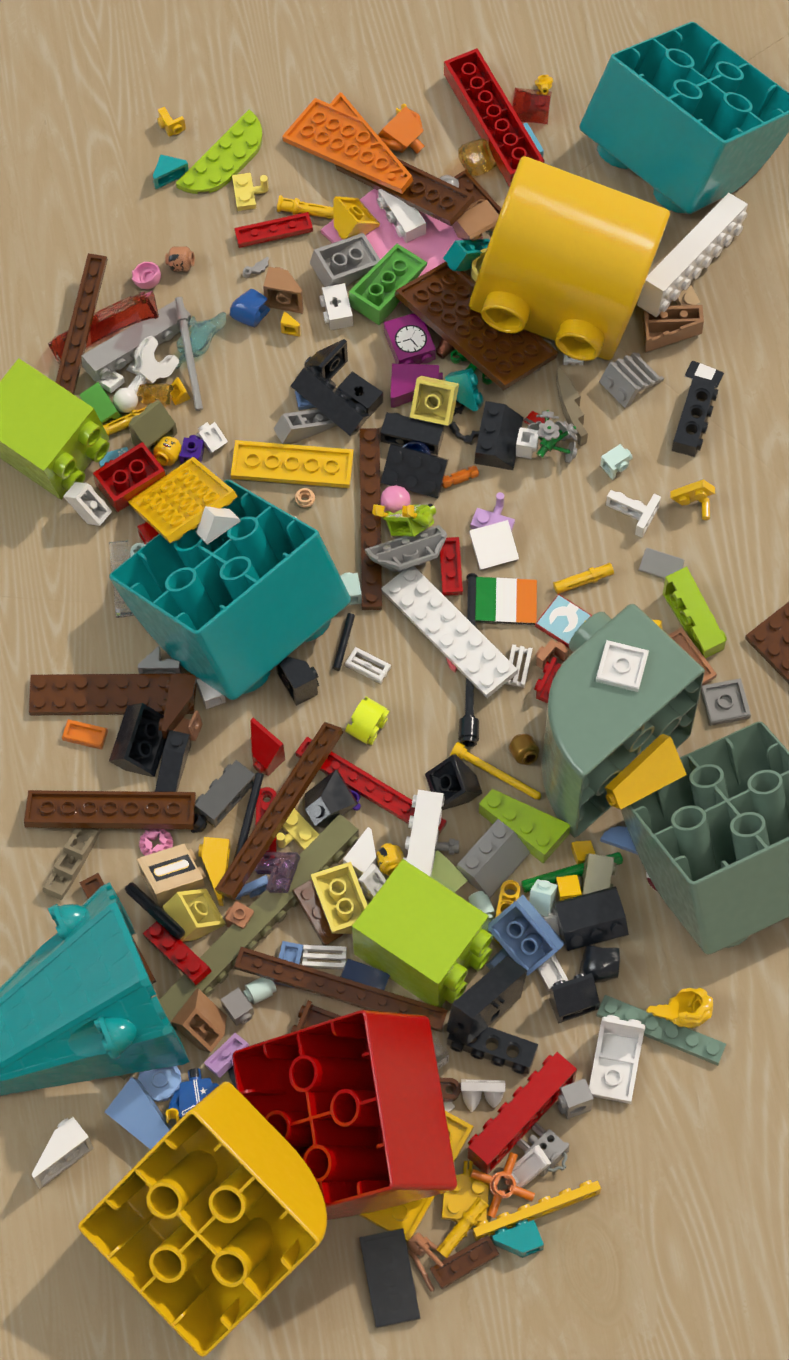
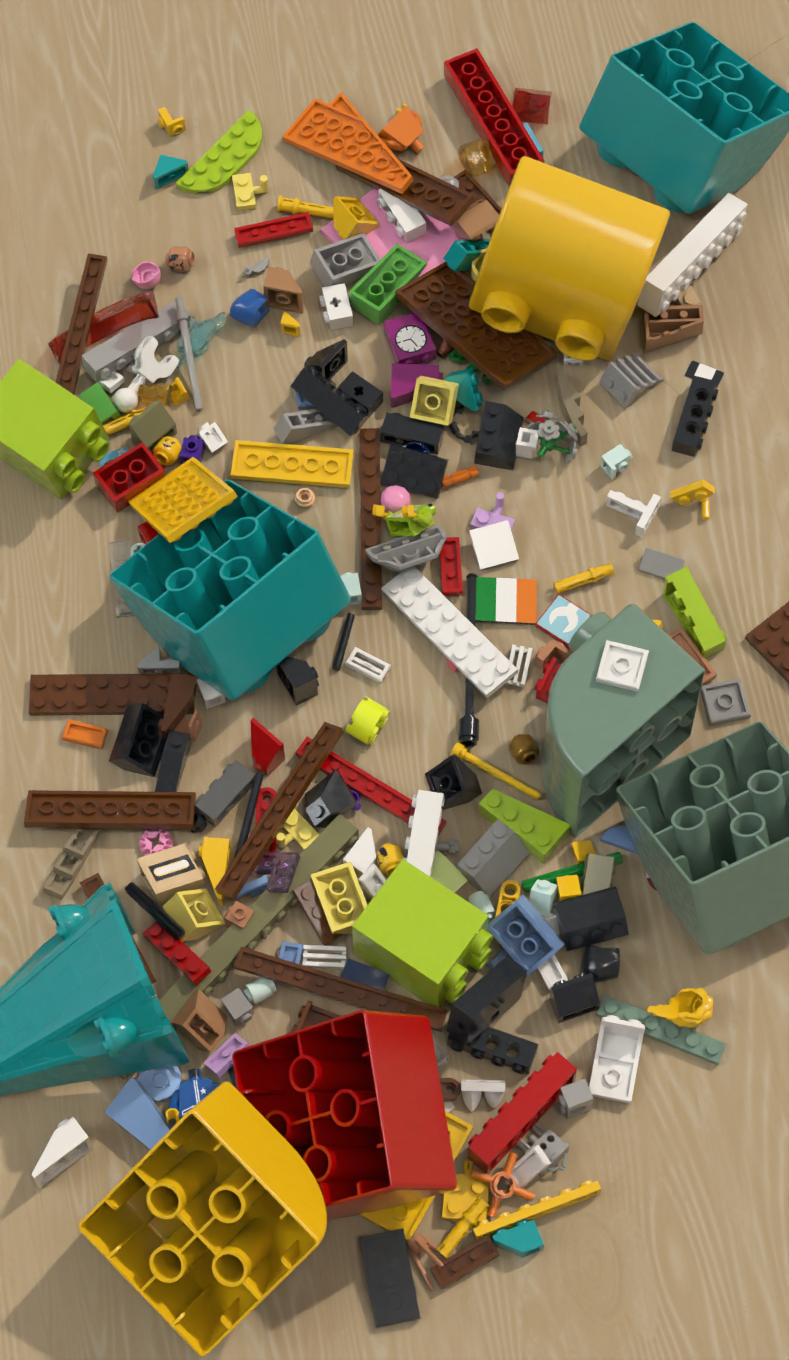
white brick [63,482,112,526] -> none
white slope [196,506,240,544] -> none
yellow plate [535,75,553,95] -> none
yellow slope [605,734,687,810] -> none

